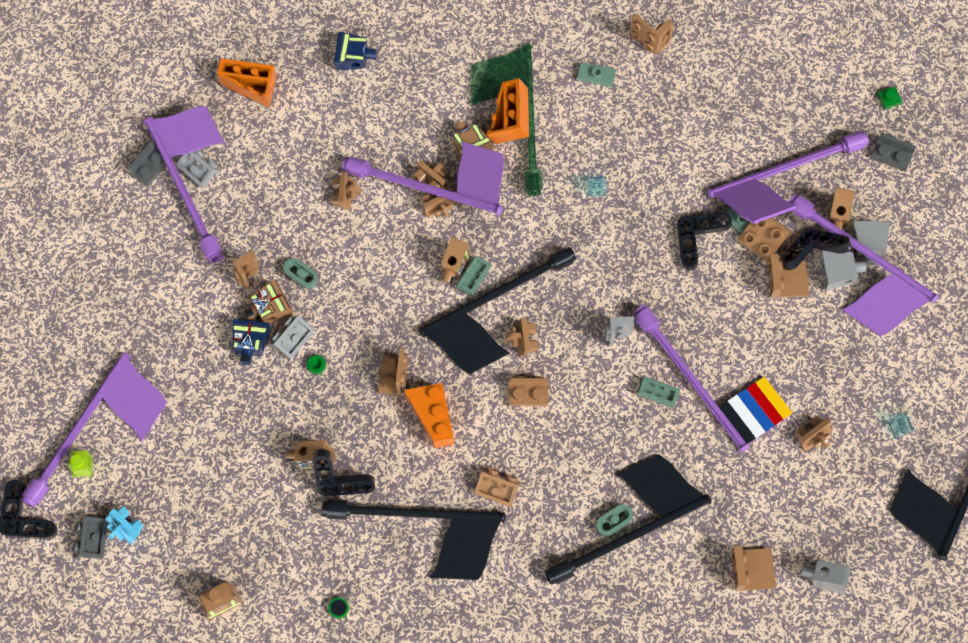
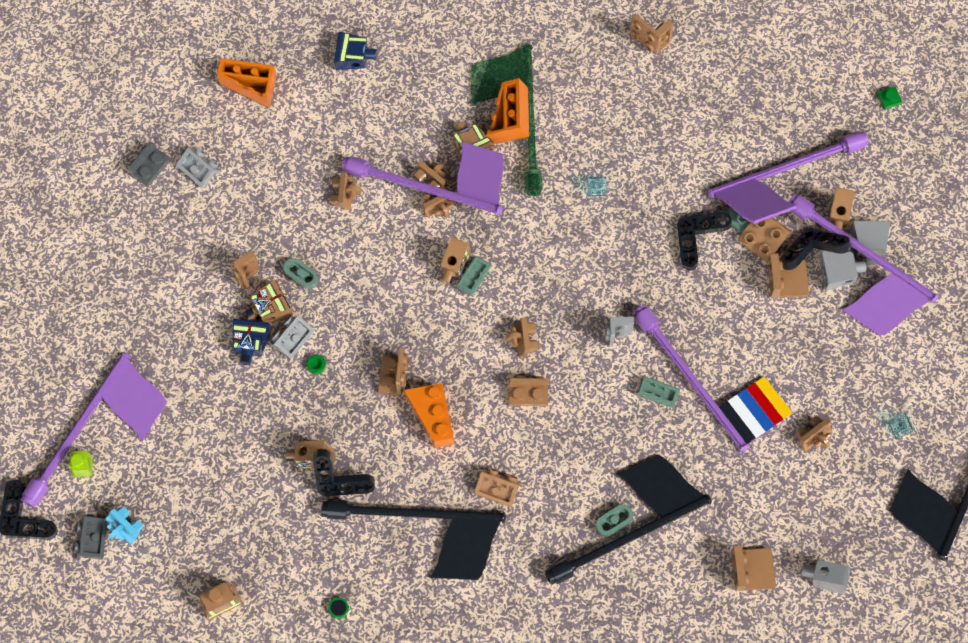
medium lavender flag [144,106,225,263] -> none
black flag [418,247,576,375] -> none
sand green plate [577,62,616,88] -> none
dark grey bracket [870,133,916,172] -> none

